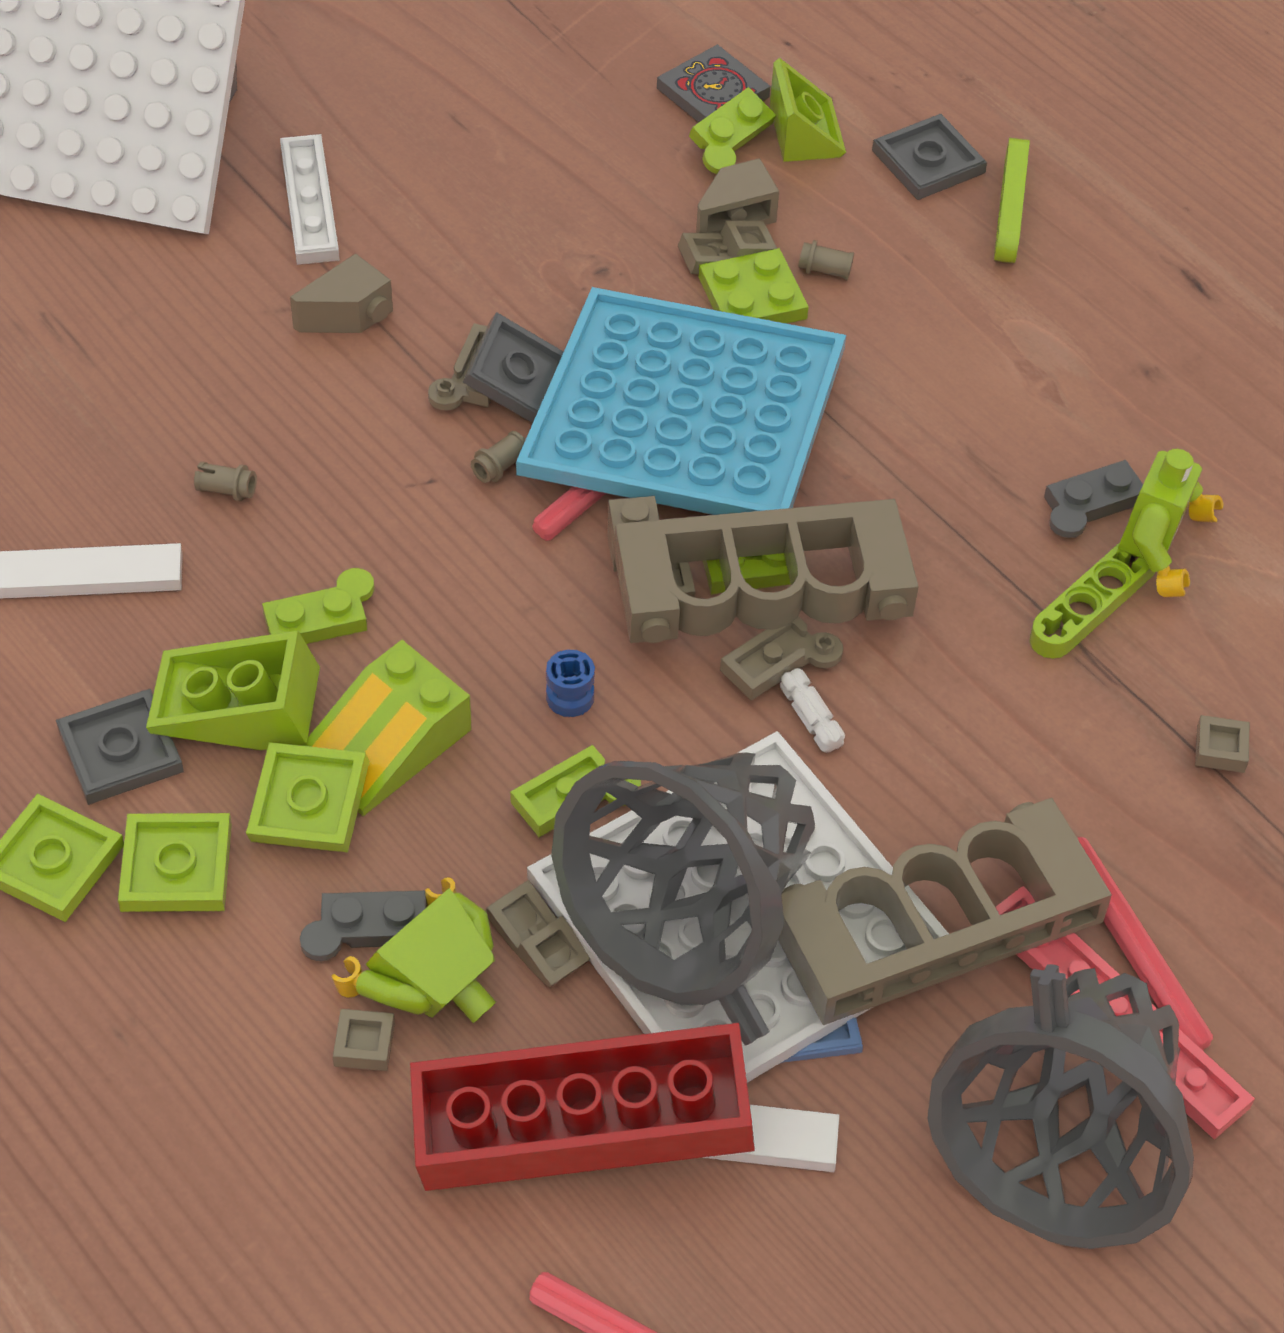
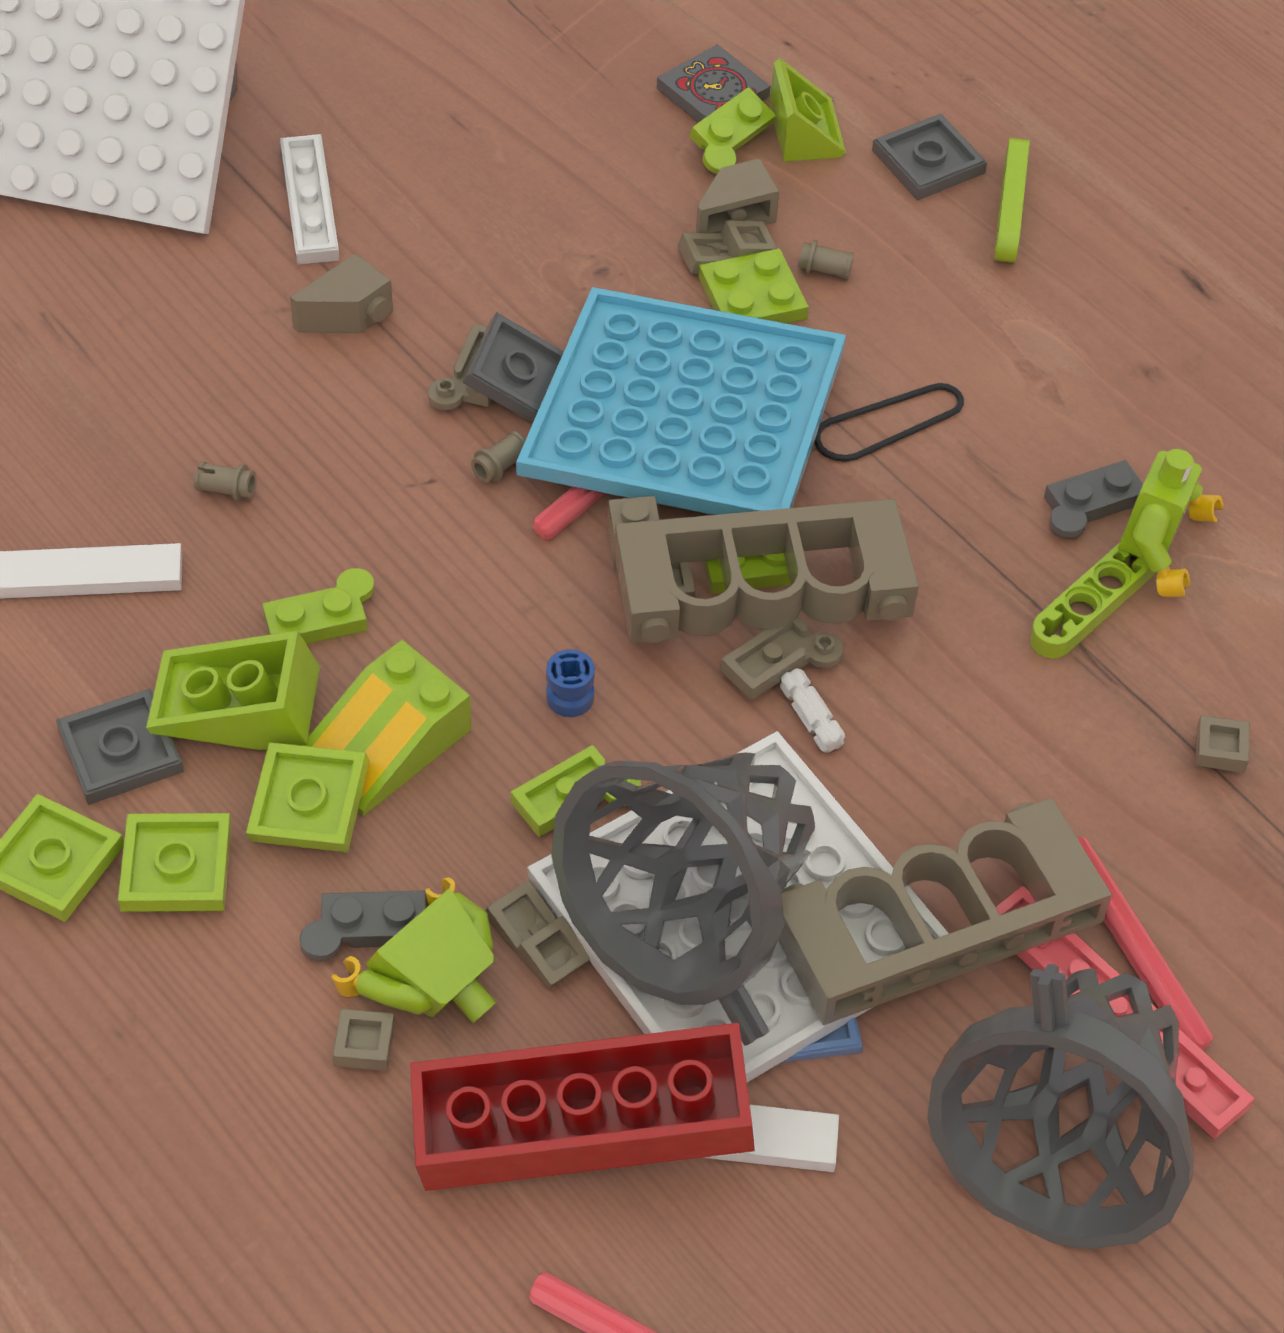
none -> black piece [814,383,964,462]

